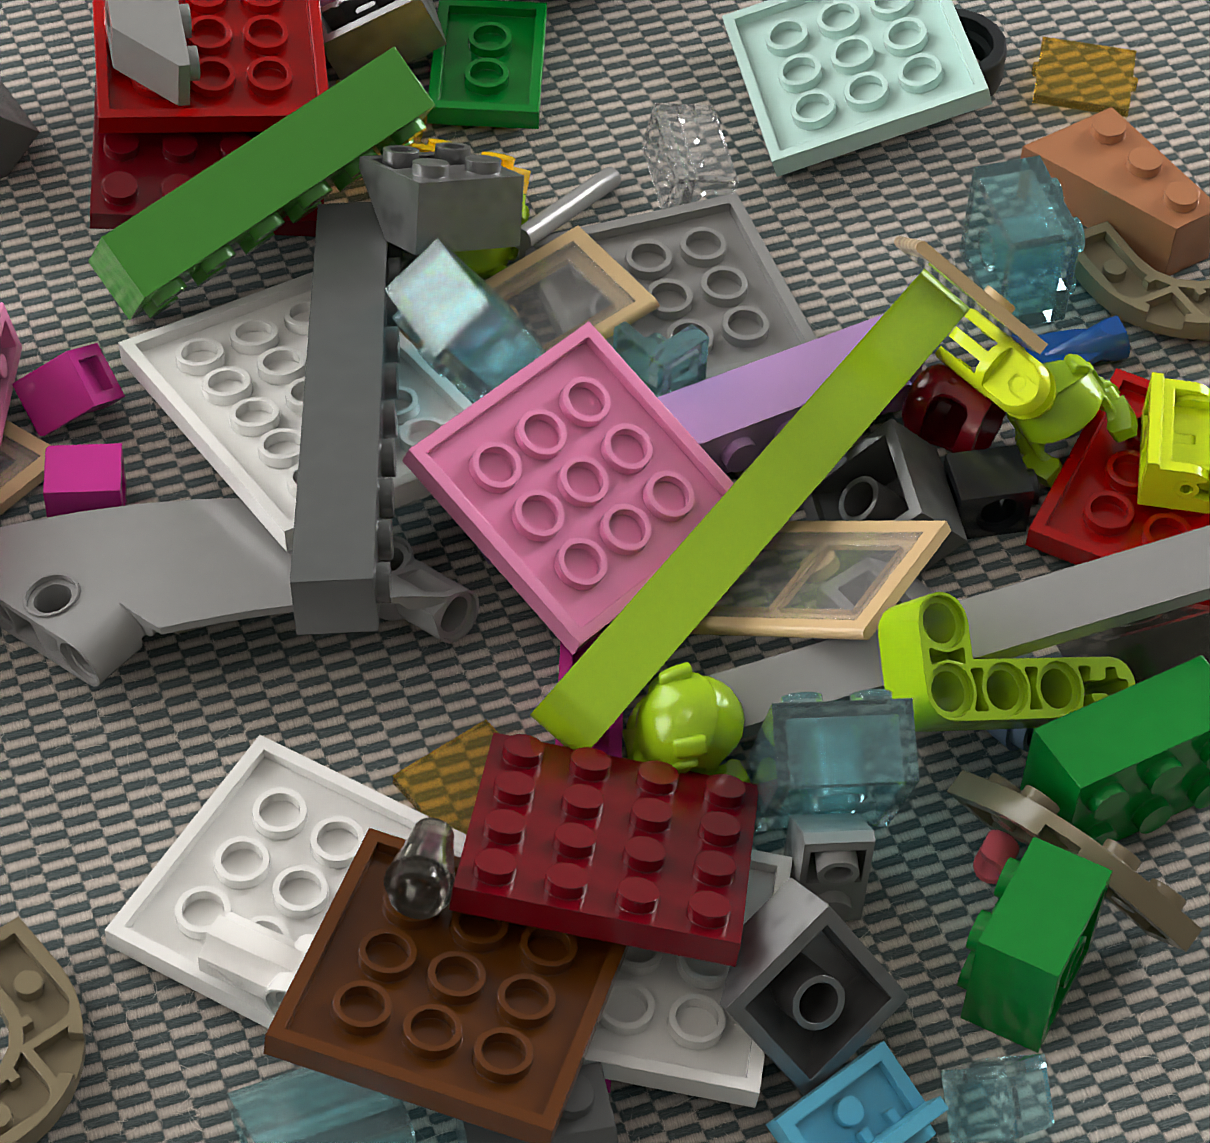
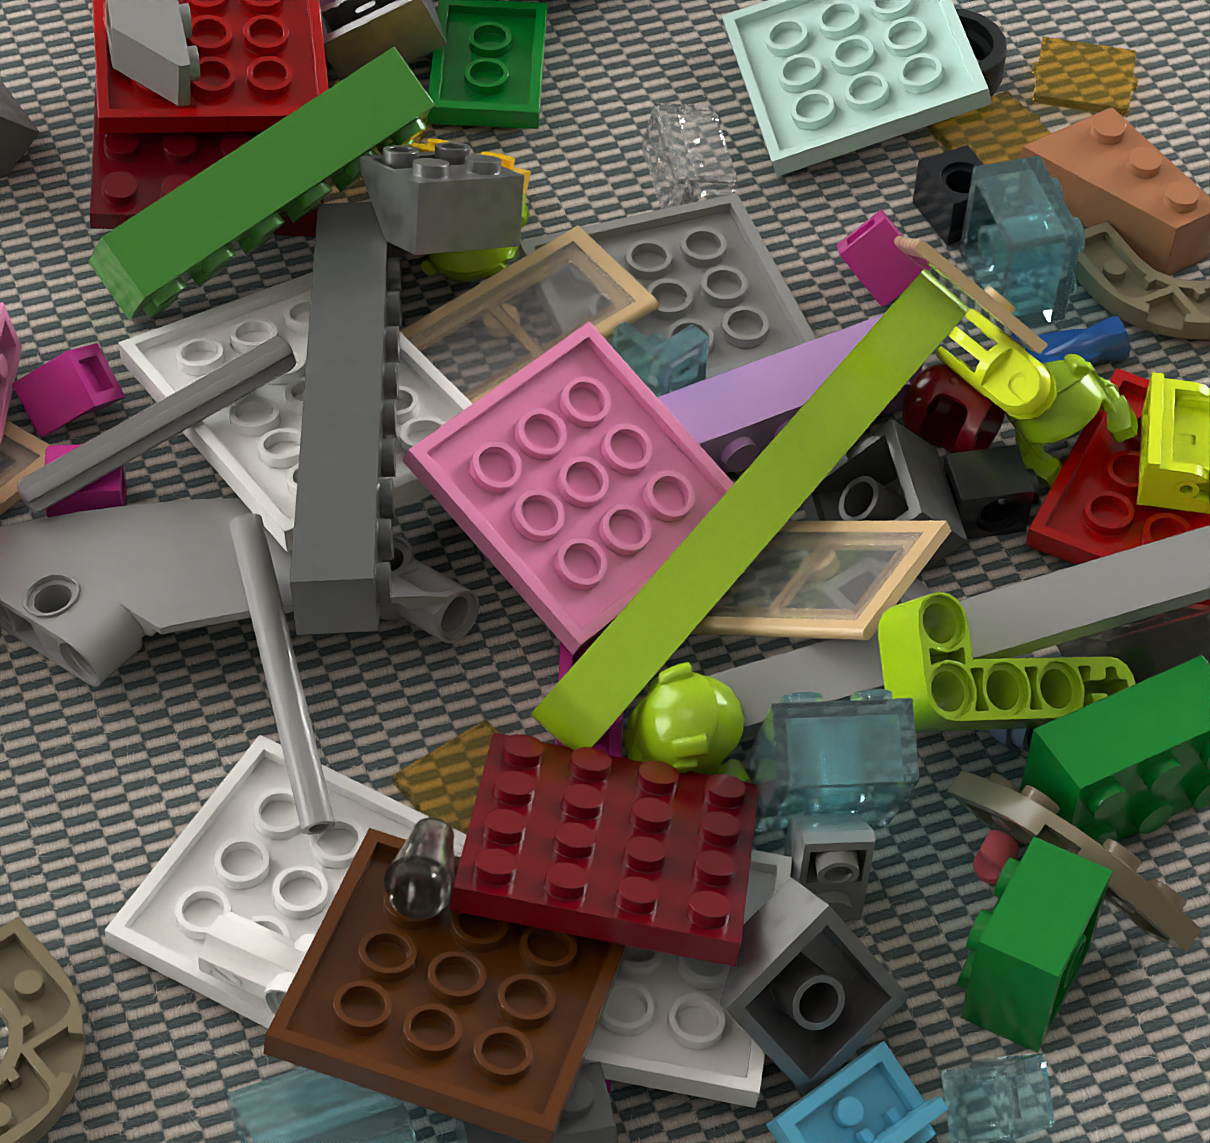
clear light blue brick [384,238,546,404] -> none
light grey bar [516,167,621,251] -> none
none -> light grey axle [17,336,296,513]
none -> light grey piece [229,513,335,835]
none -> dark pink panel [837,209,923,306]
none -> black brick [912,144,1003,245]
none -> clear yellow piece [929,90,1051,179]

